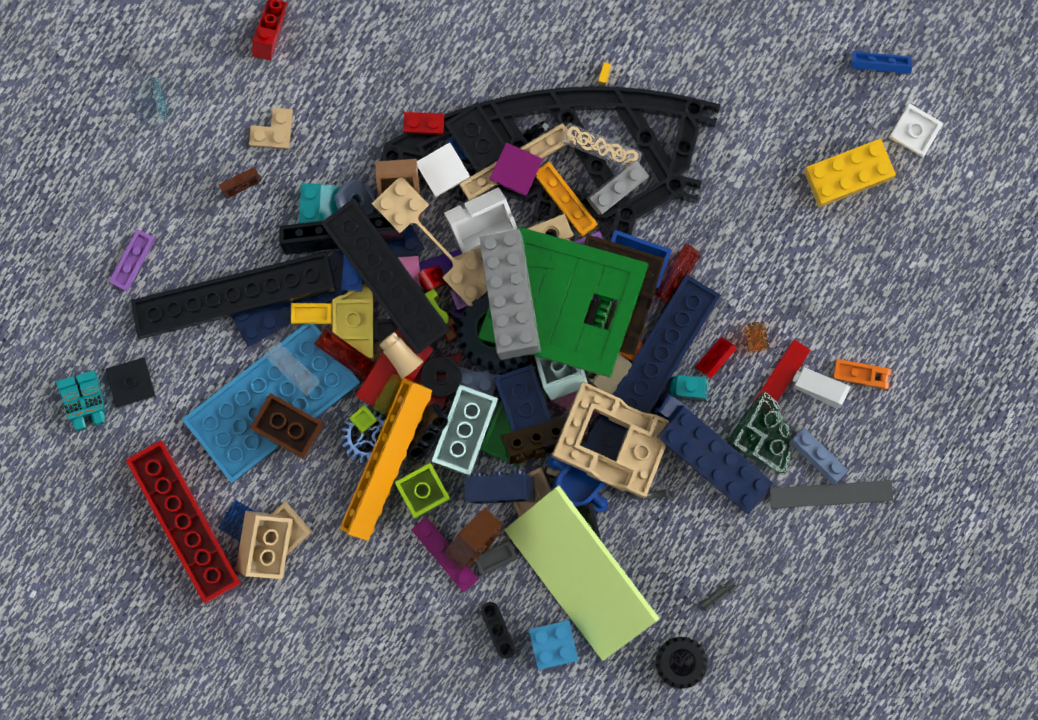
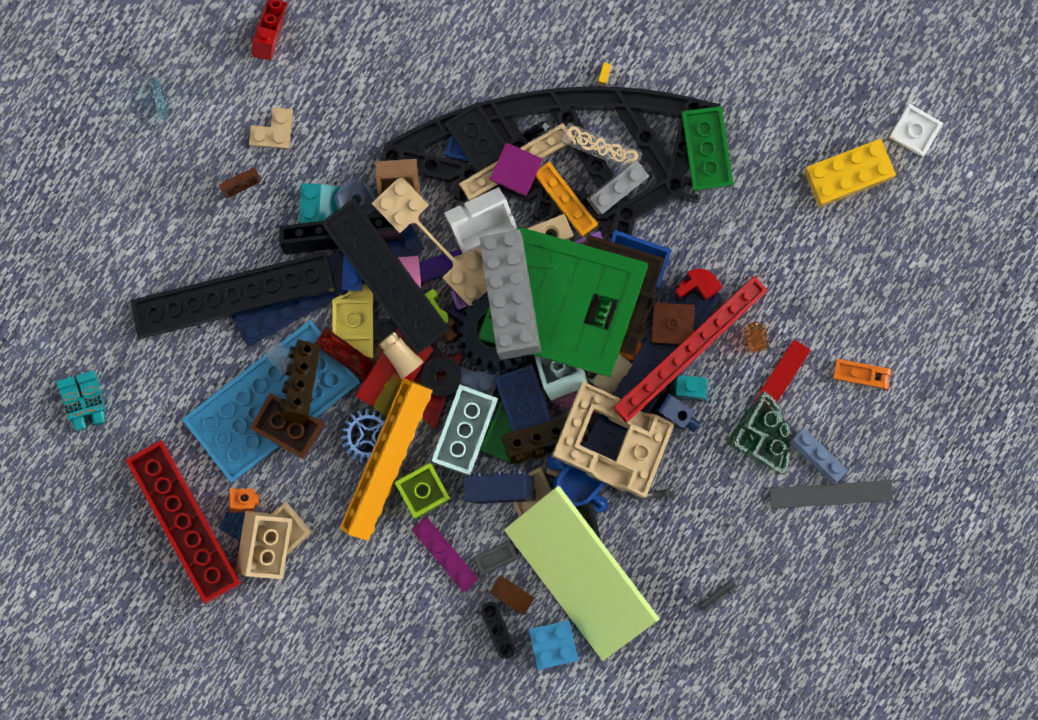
black plate [106,357,156,408] -> none
medium lavender plate [109,229,156,292] -> none
yellow tile [291,303,332,325] -> none
lime tile [349,405,378,434] -> none
red plate [403,112,445,135] -> none
black beam [407,404,448,461] -> none
white tile [417,143,470,198] -> none
red plate [418,265,447,291] -> none
reddish brown brick [444,507,503,570] -> none
clear red plate [655,244,701,304] -> none
black tyre [655,637,708,689] -> none
dark blue plate [657,405,773,515] -> none
red plate [695,337,737,379] -> none
white slope [792,367,851,409] -> none
blue plate [851,51,913,74] -> none
none -> orange brick [229,488,259,513]
none -> dark brown brick [278,339,321,425]
none -> reddish brown slope [489,575,534,615]
none -> red plate [612,276,768,423]
none -> copper plate [651,302,695,345]
none -> red brick [674,268,723,301]
none -> green plate [681,106,734,191]

